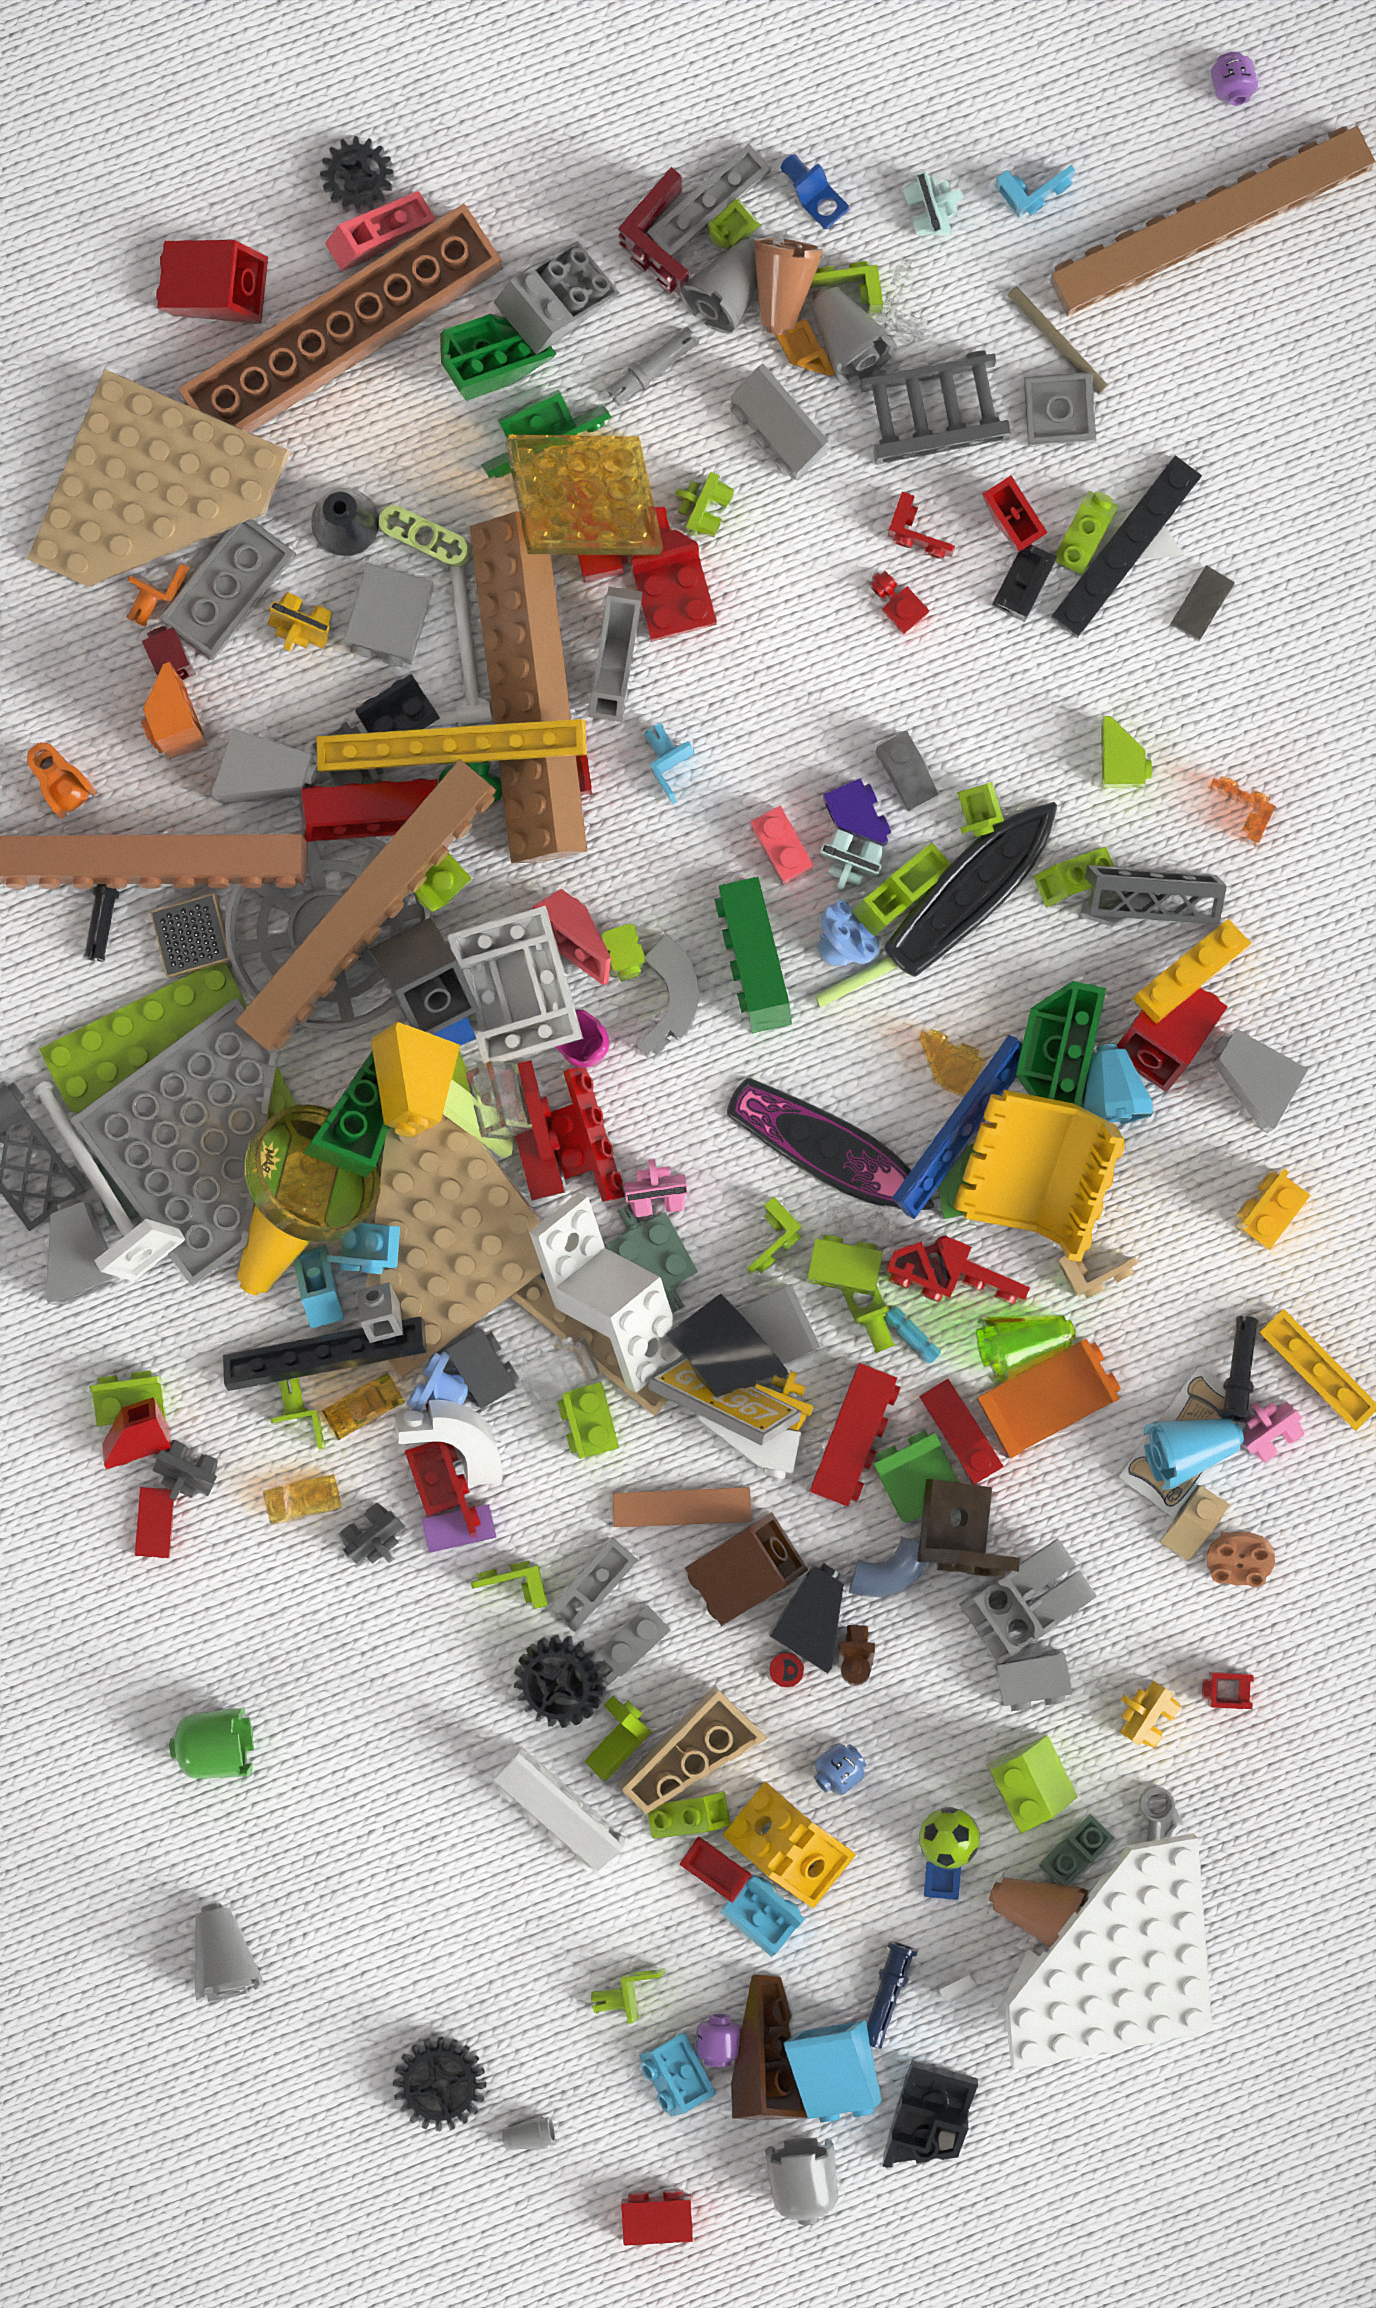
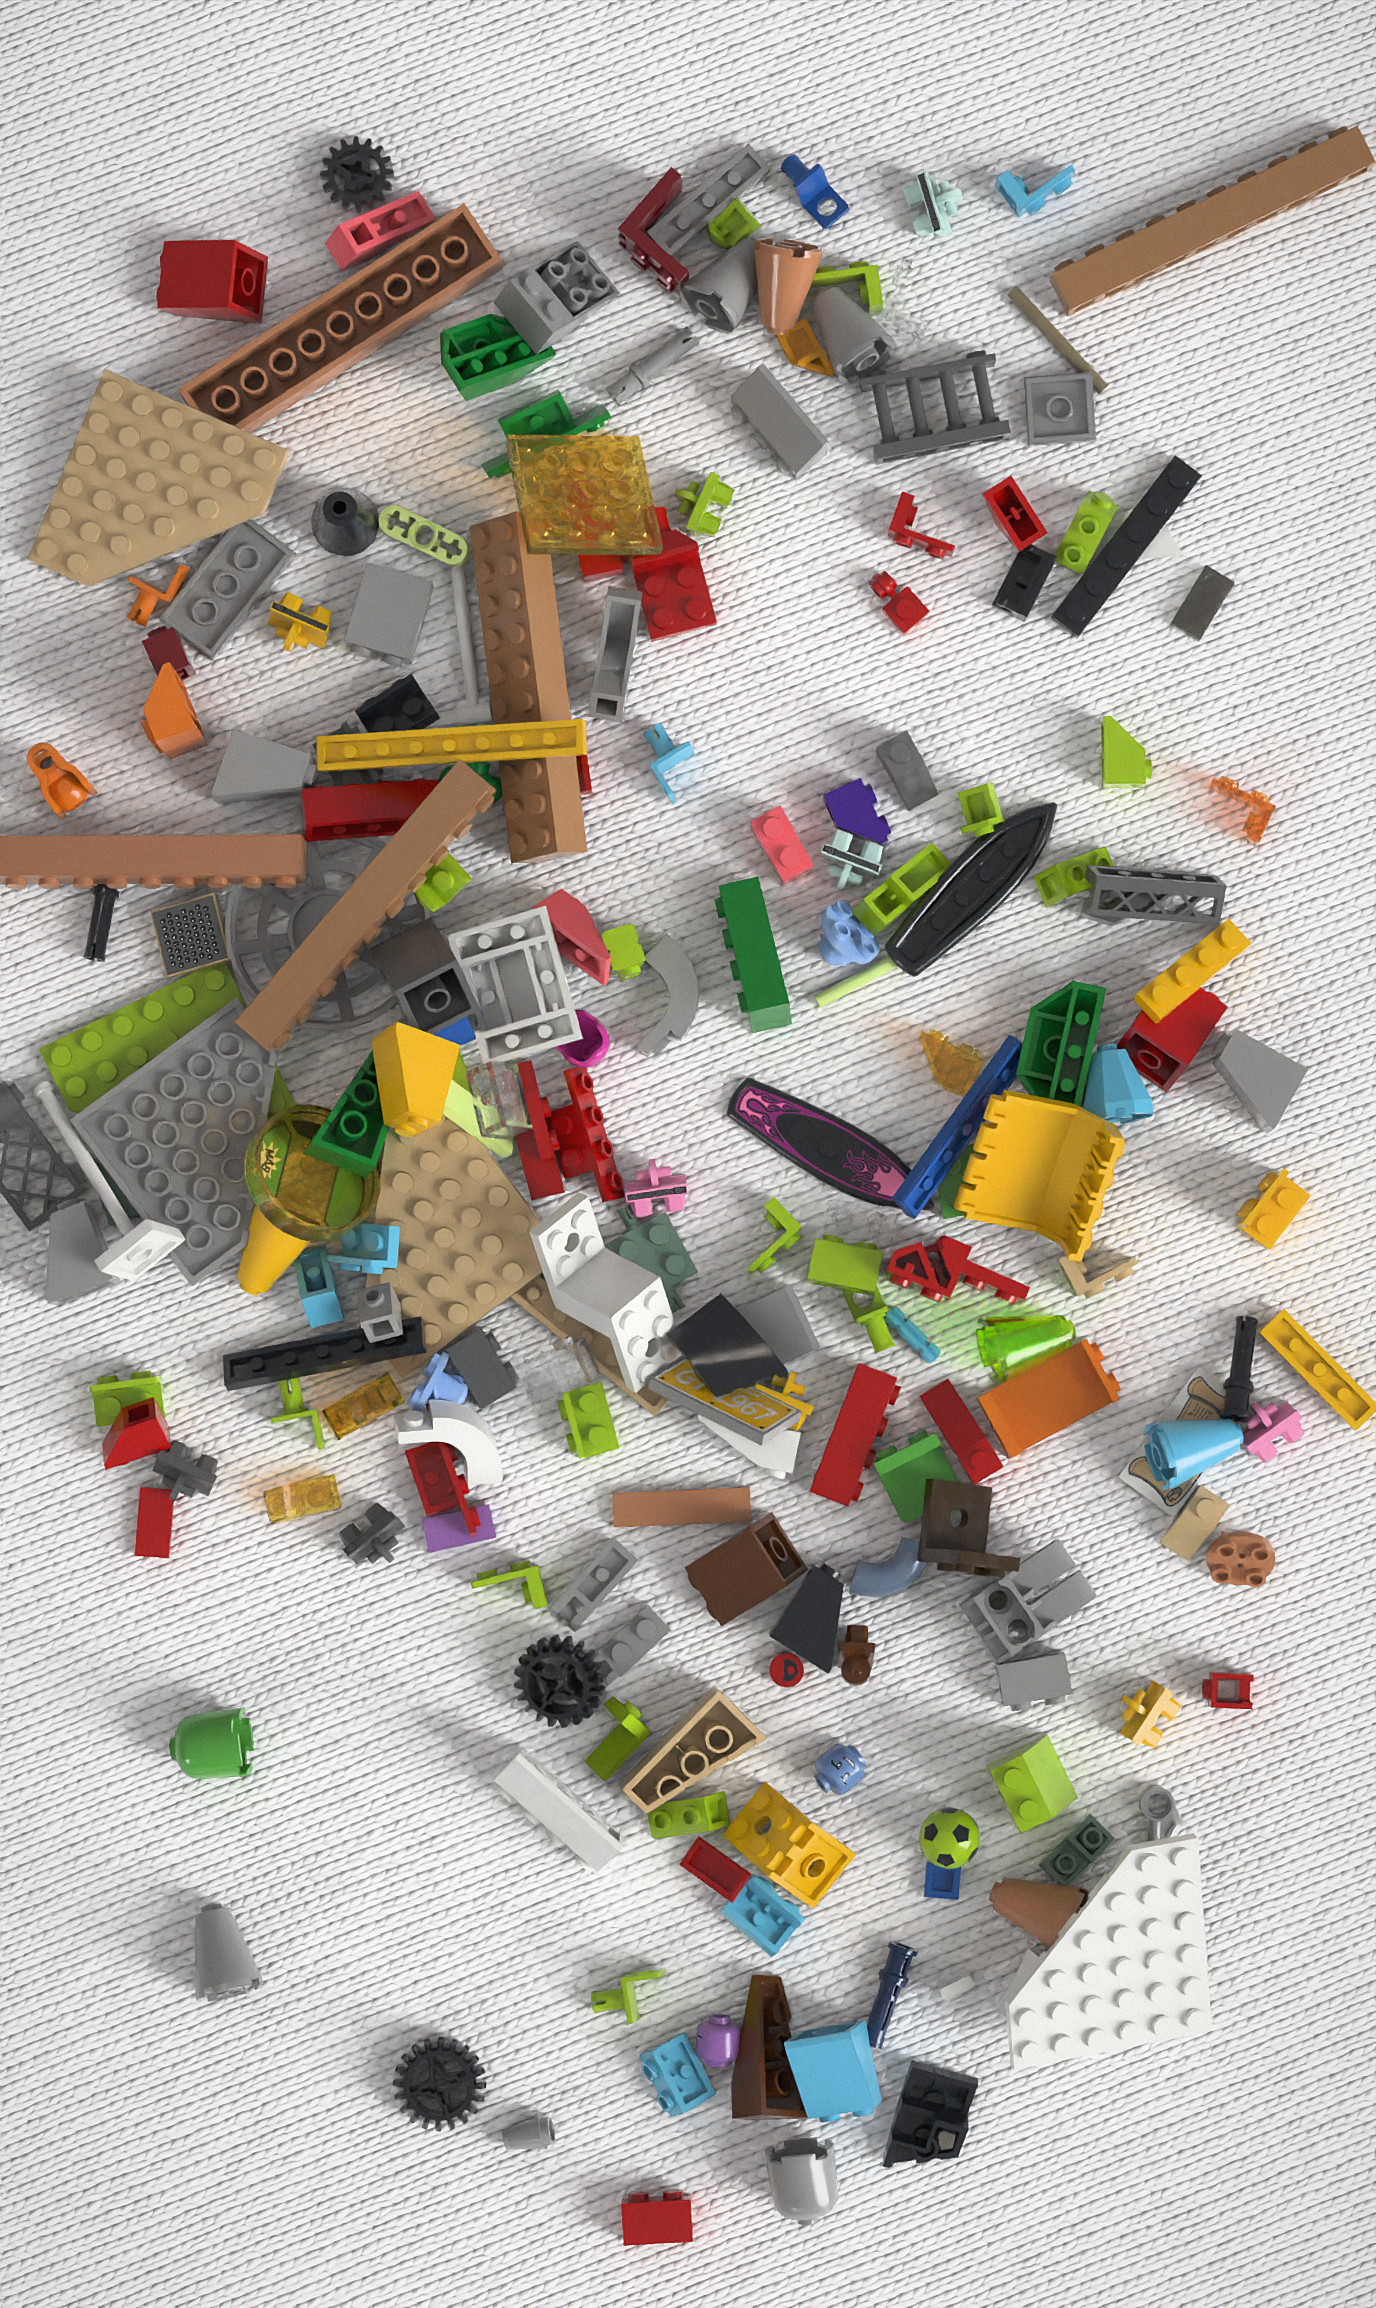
medium lavender head [1210,52,1258,106] -> none

